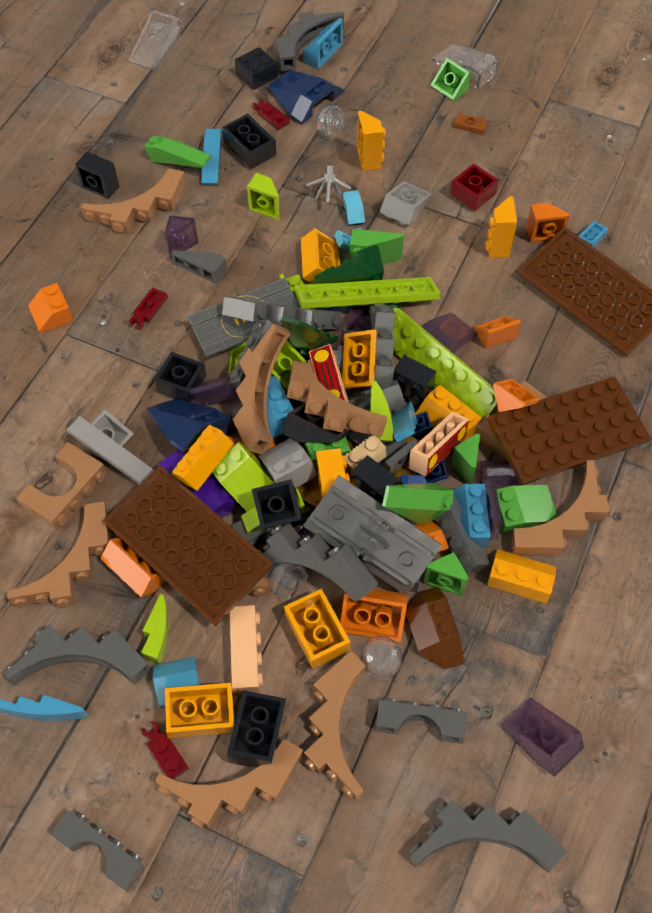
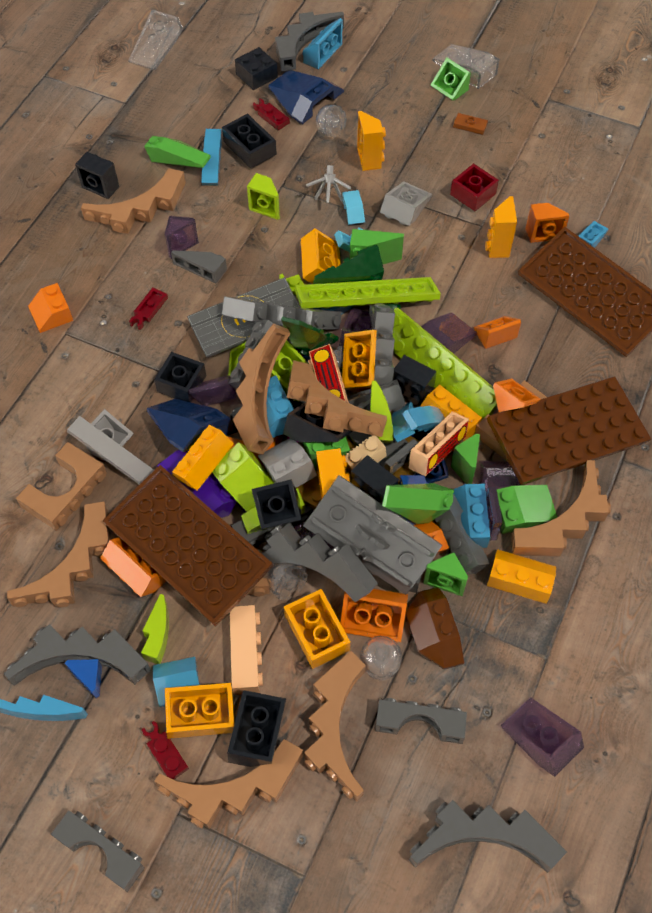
none -> blue slope [65,659,102,698]
none -> dark azure slope [402,406,445,432]

